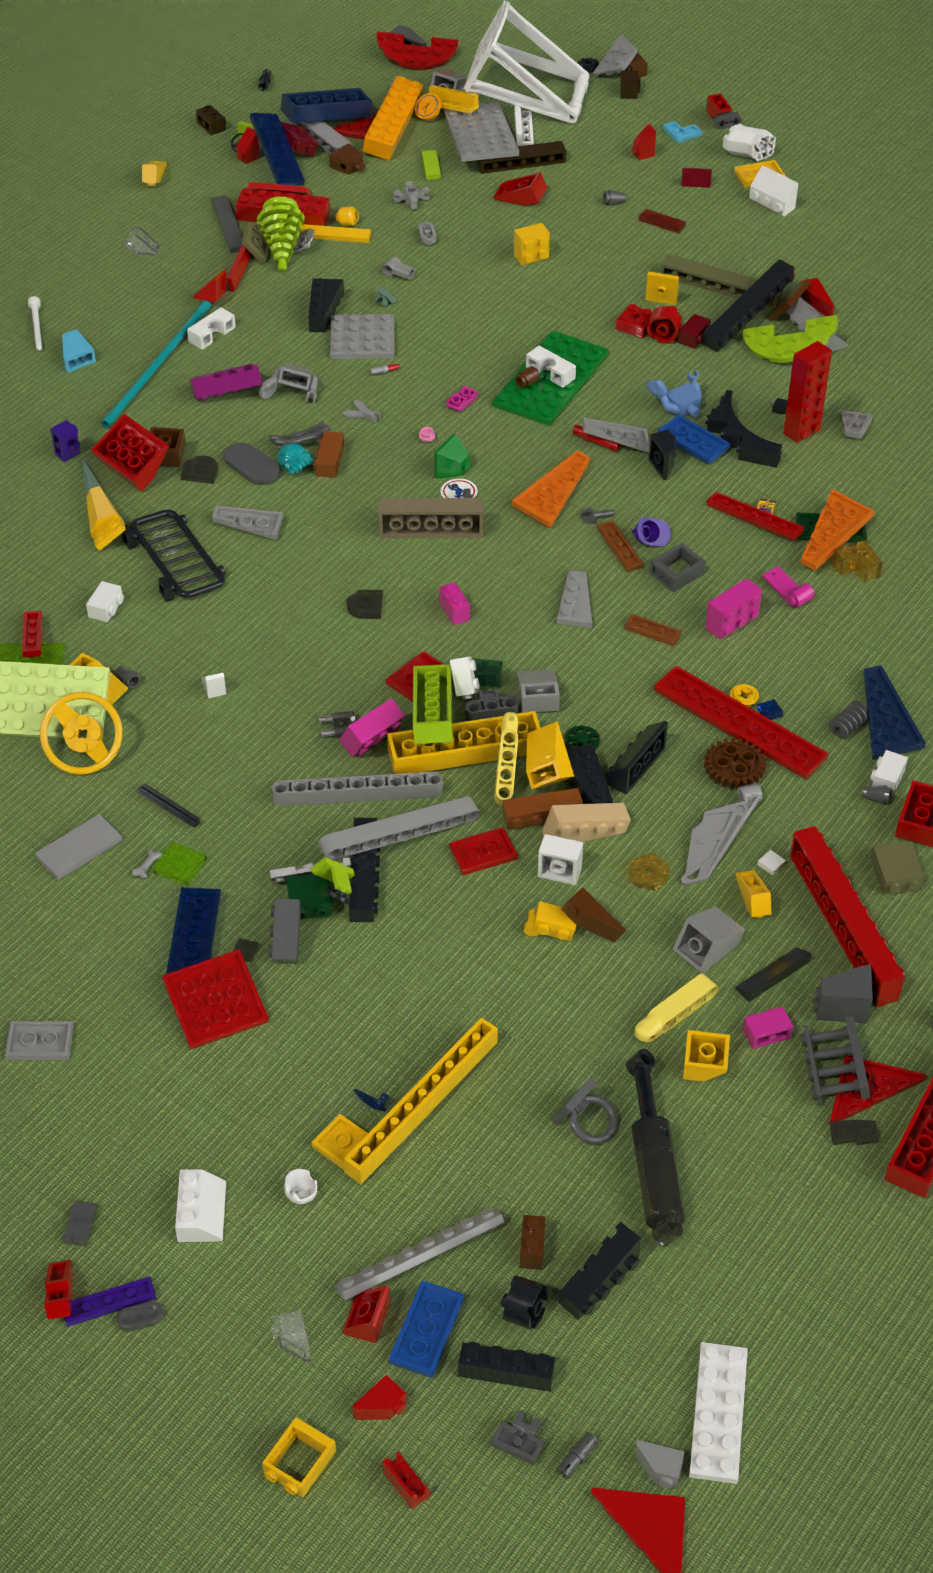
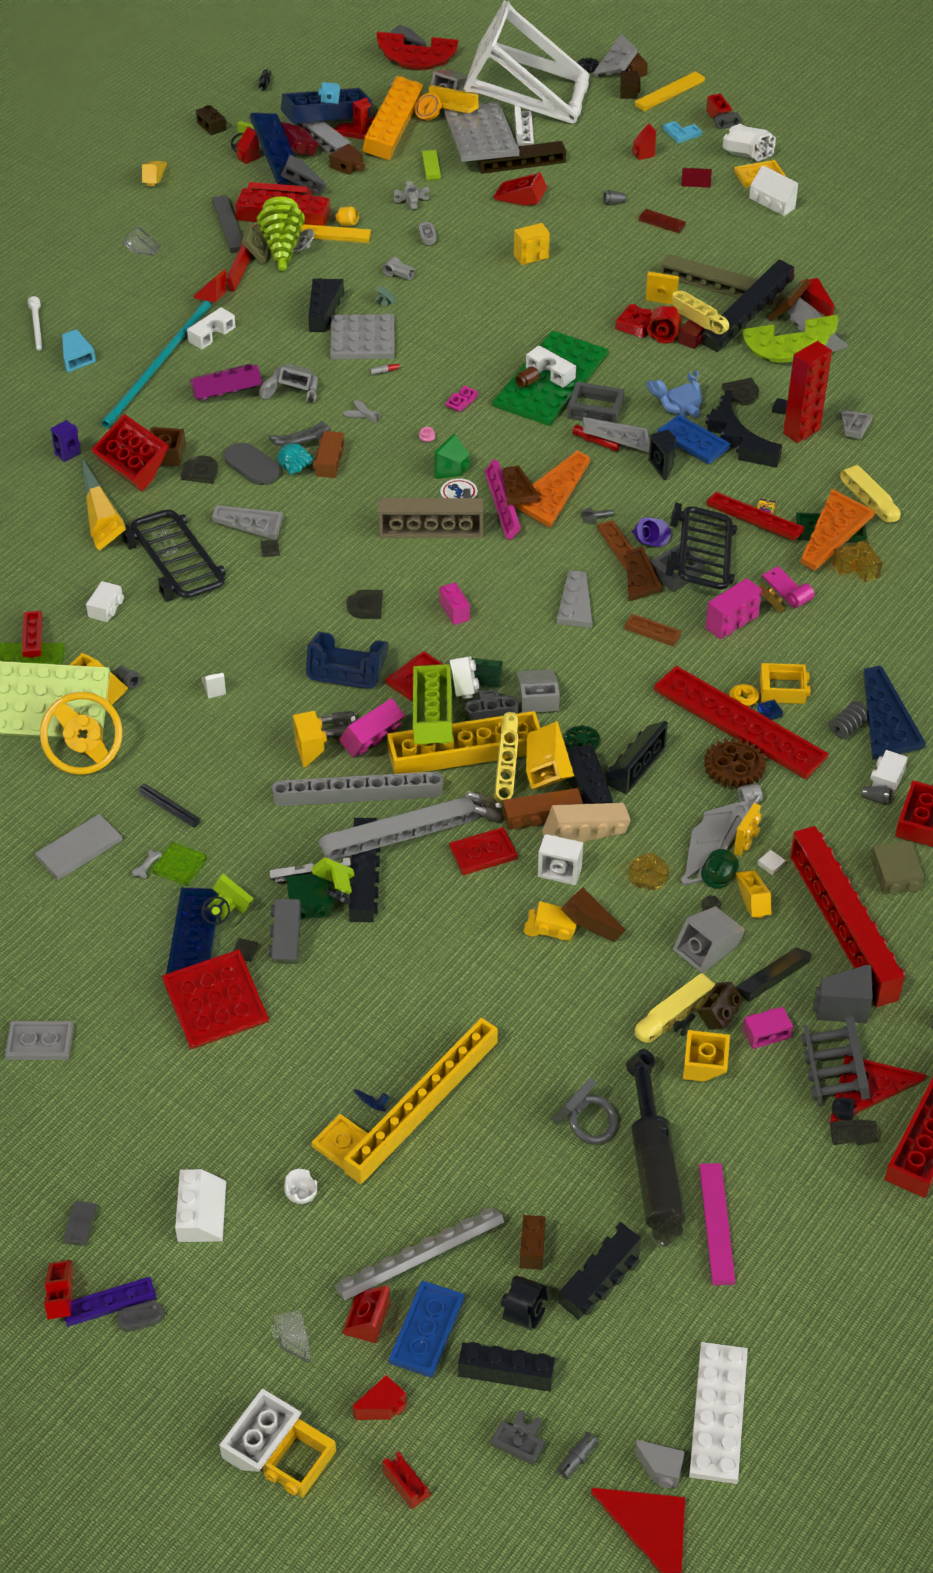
none -> lime piece [202,873,254,925]
none -> white slope [219,1389,301,1472]
none -> clear smoke tile [261,540,280,557]
none -> dark grey slope [281,155,326,196]
none -> yellow slope [293,711,327,767]
none -> dark blue windscreen [306,631,389,688]
none -> medium azure brick [318,82,340,104]
none -> red hinge [353,98,371,134]
none -> clear smoke piece [465,791,503,823]
none -> dark pink plate [484,459,521,540]
none -> reddish brown wing [503,466,539,505]
none -> dark grey window [567,382,625,423]
none -> reddish brown wing [626,546,662,602]
none -> yellow tile [635,71,705,111]
none -> black bar [665,502,737,590]
none -> light yellow piece [672,290,729,334]
none -> black hand [674,1013,695,1036]
none -> dark brown brick [696,982,744,1029]
none -> dark pink tile [699,1163,735,1285]
none -> dark green piece [701,849,739,889]
none -> clear smoke plate [701,895,721,911]
none -> clear smoke tile [721,378,759,405]
none -> yellow plate [734,803,762,857]
none -> pearl gold plate [759,584,785,613]
none -> yellow window [760,663,810,704]
none -> black tile [831,1097,855,1121]
none -> light yellow piece [840,465,901,522]

